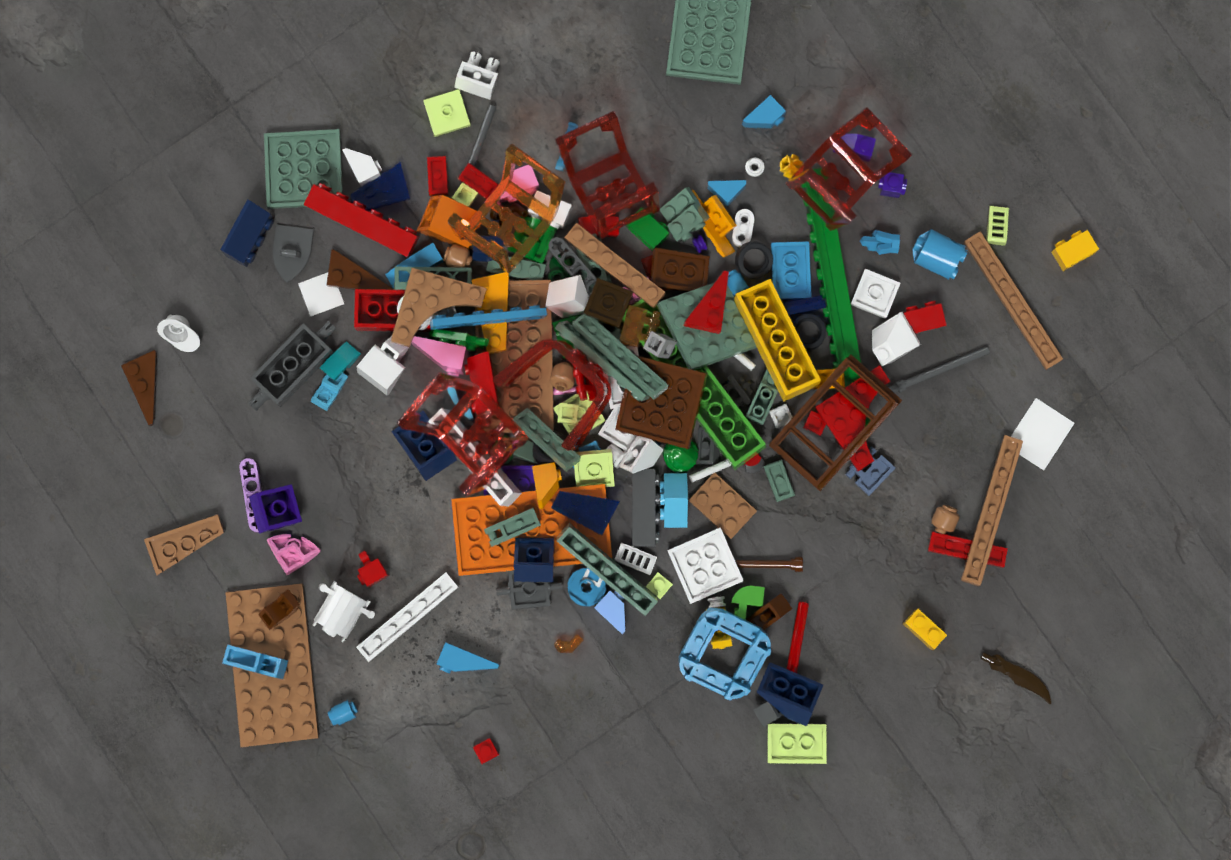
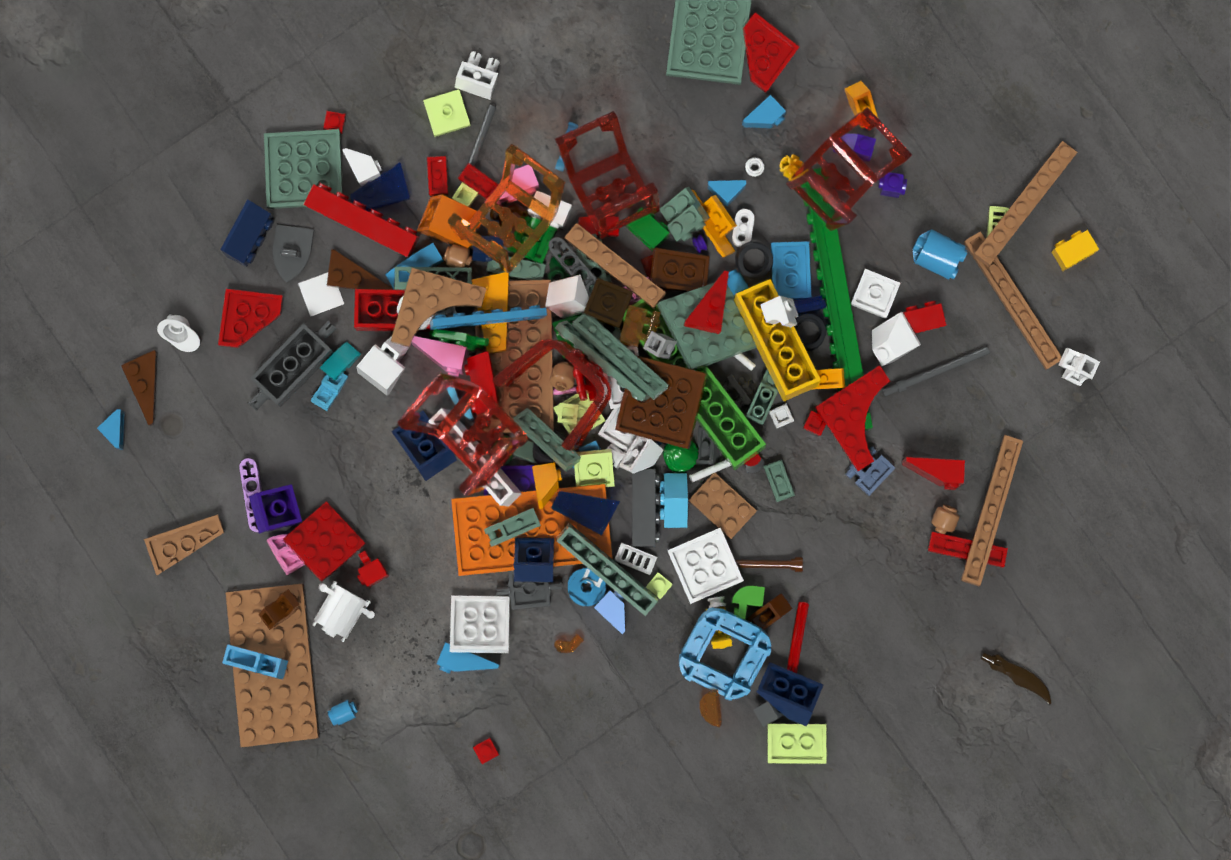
white plate [356,573,459,662] -> none
reddish brown piece [769,354,903,491] -> none
dark azure rock [860,230,900,255] -> none
yellow brick [903,609,947,650] -> none
white sticker [1011,398,1074,470] -> none
none -> dark azure slope [97,409,125,450]
none -> red plate [218,289,283,348]
none -> red plate [283,501,365,582]
none -> red plate [323,111,346,134]
none -> white plate [450,595,509,653]
none -> clear orange tile [699,689,722,727]
none -> red plate [743,12,799,93]
none -> white brick [761,296,799,328]
none -> light orange slope [844,81,879,129]
none -> red slope [902,457,965,490]
none -> medium nougat plate [973,141,1077,267]
none -> white brick [1058,348,1100,386]

